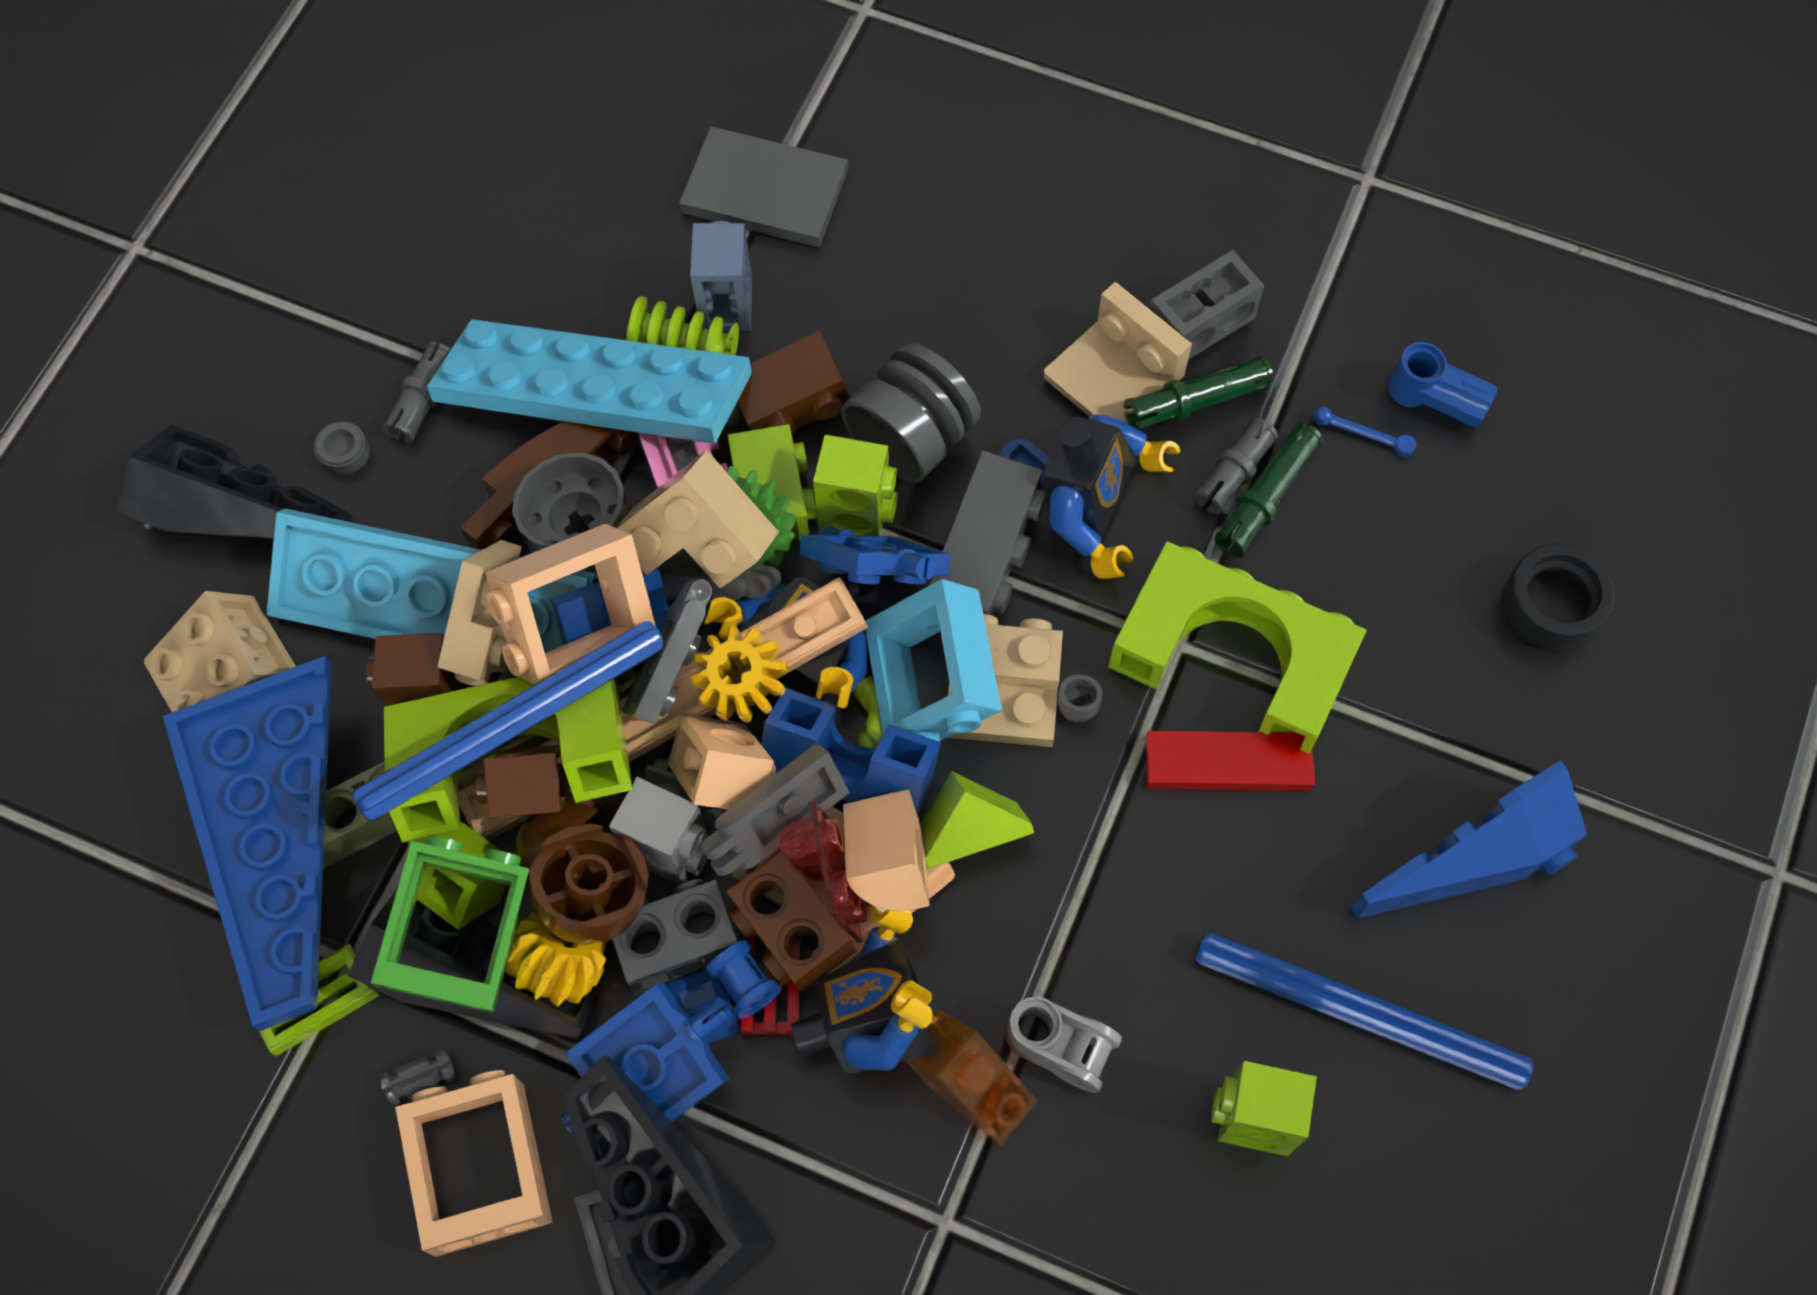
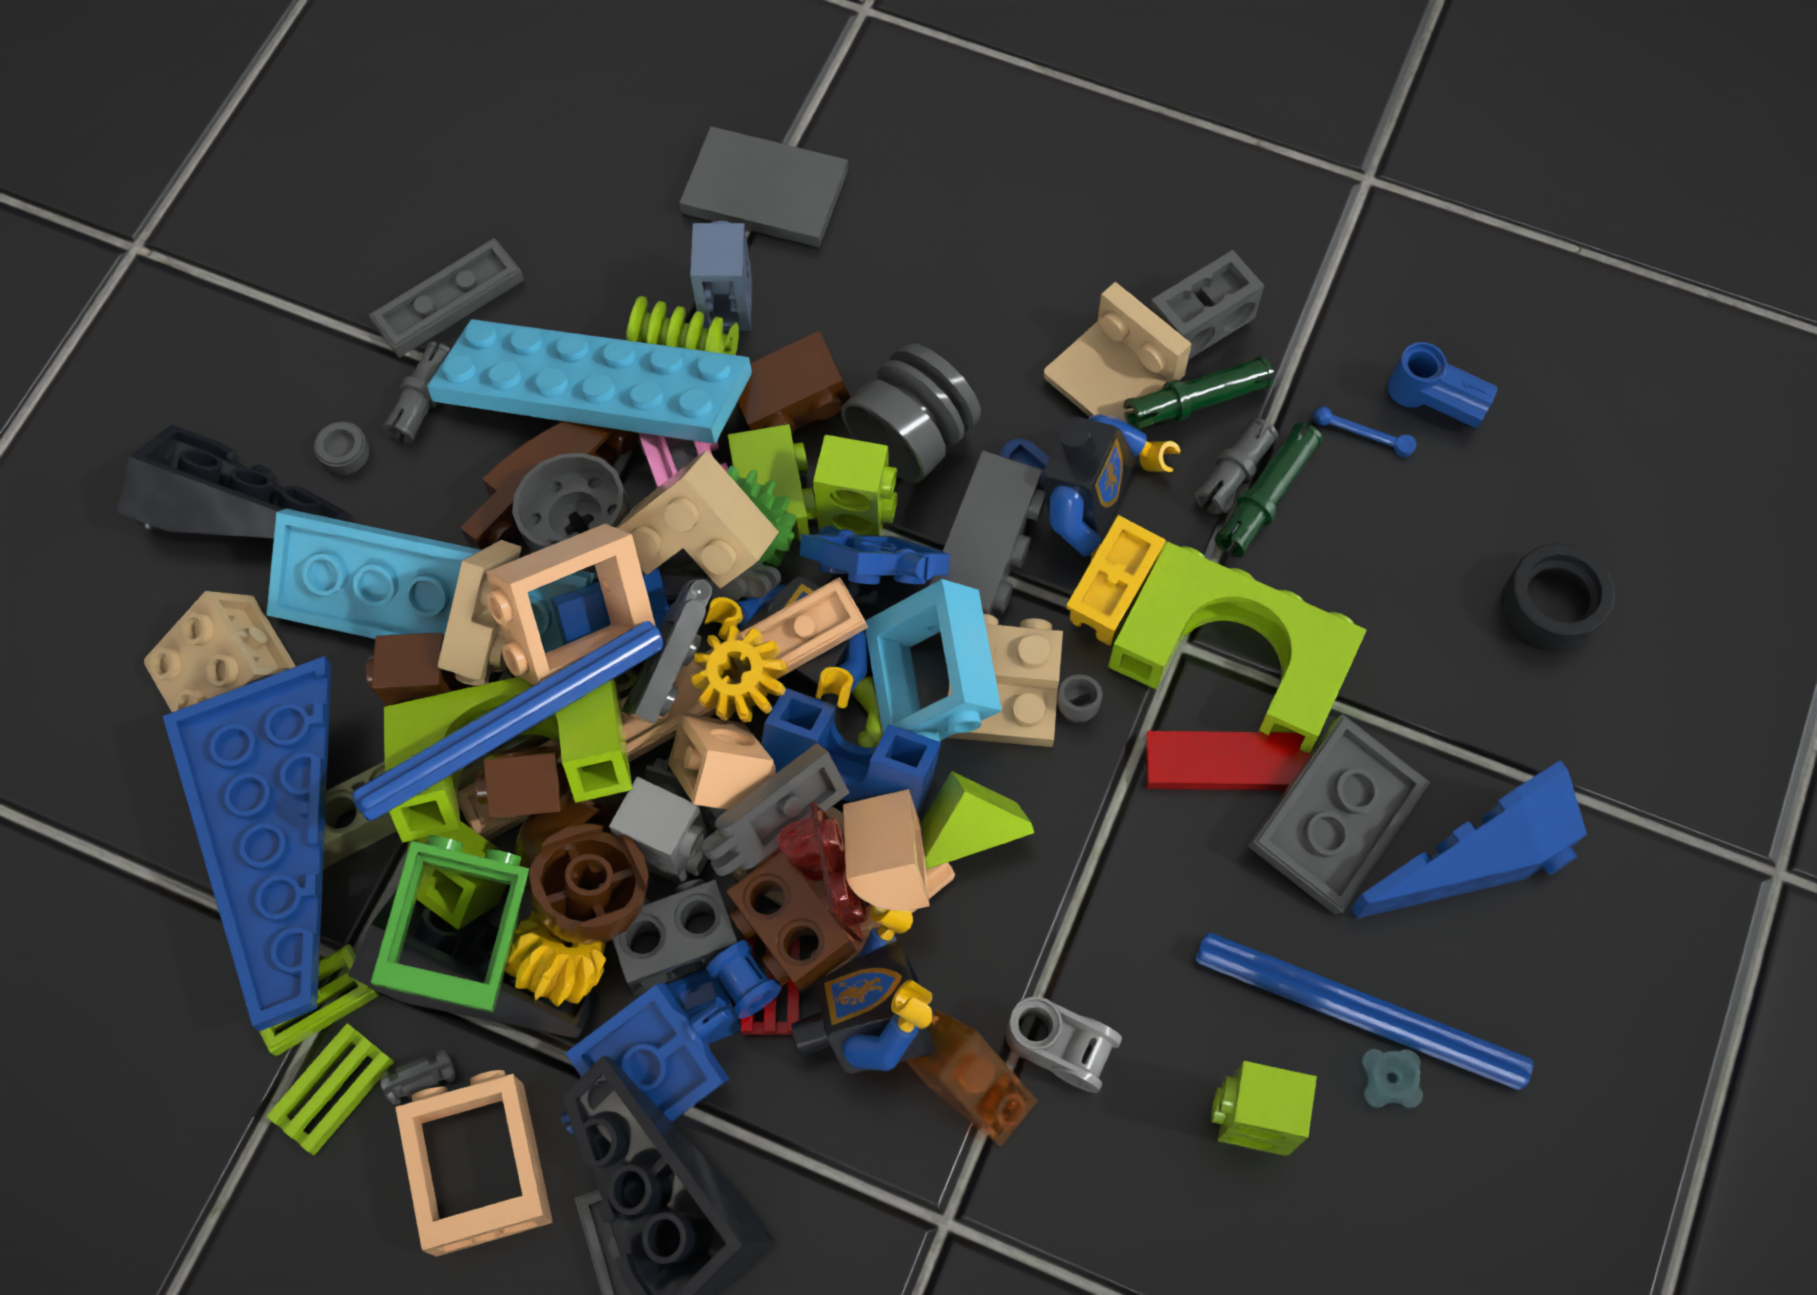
none -> lime tile [266,1023,394,1156]
none -> dark grey tile [369,238,524,358]
none -> yellow hinge [1066,515,1166,646]
none -> dark grey tile [1247,714,1430,915]
none -> clear light blue plate [1361,1049,1423,1109]

